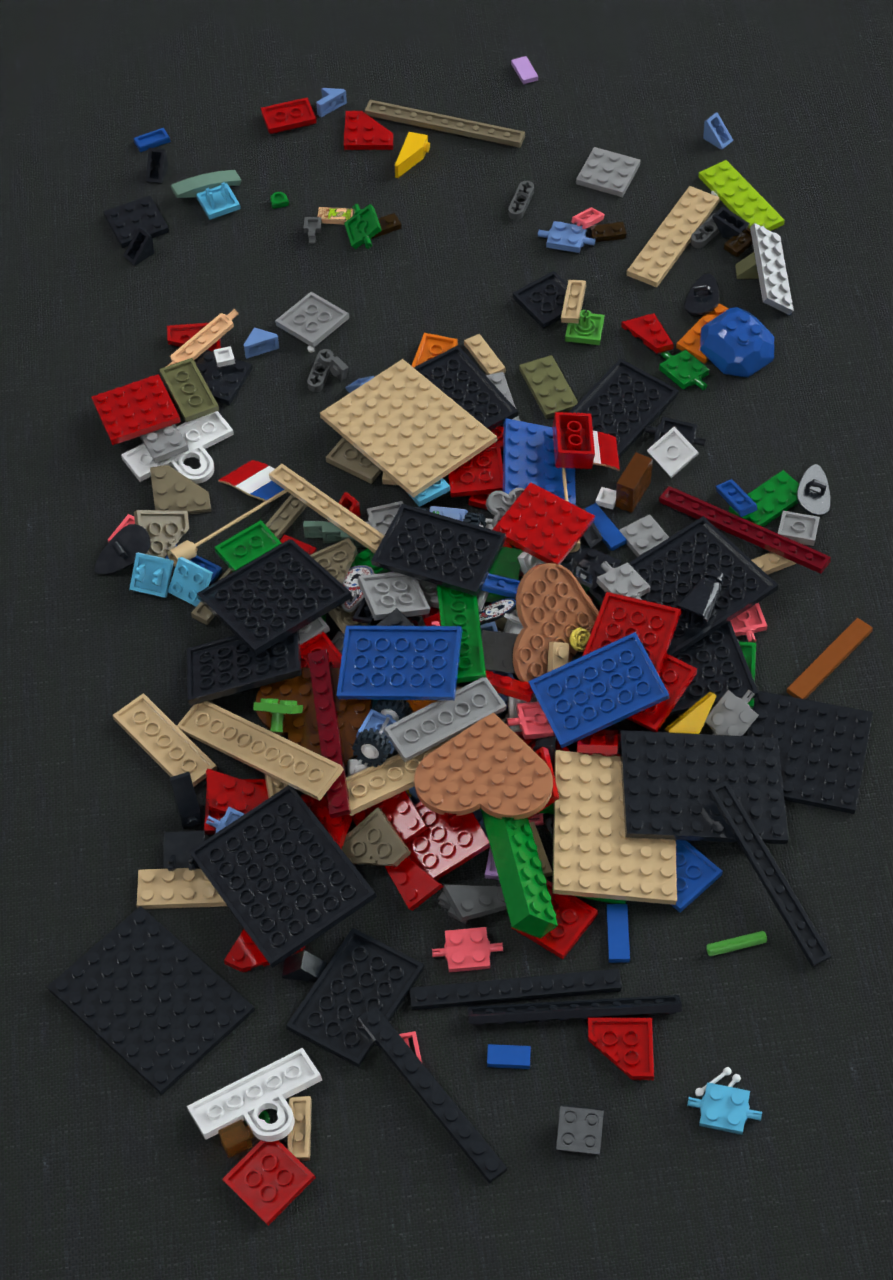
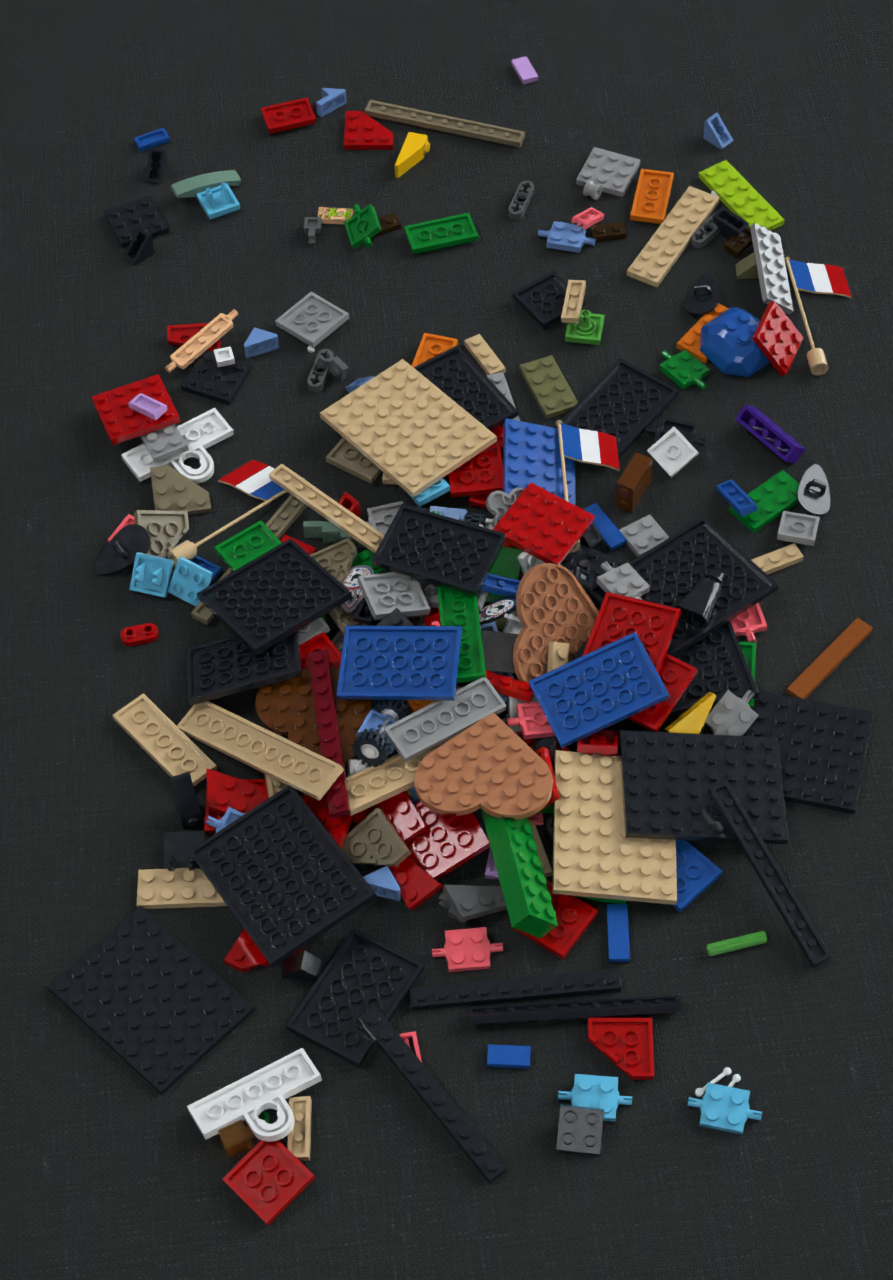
olive plate [159,358,219,422] -> none
bright green plate [253,698,303,732] -> none
green tile [270,192,289,209] -> none
red brick [552,412,595,469] -> none
light yellow plate [569,627,590,652] -> none
white plate [596,487,616,510] -> none
red wing [621,313,673,353] -> none
dark red plate [659,486,831,574] -> none
none -> red plate [120,623,159,647]
none -> lavender tile [128,393,168,420]
none -> medium blue slope [363,866,401,902]
none -> green plate [404,213,478,254]
none -> medium azure plate [558,1074,632,1122]
none -> light grey wheel [583,180,603,200]
none -> orange plate [630,169,674,224]
none -> dark purple brick [735,404,805,464]
none -> red plate [752,301,804,376]
none -> flag [784,257,852,376]

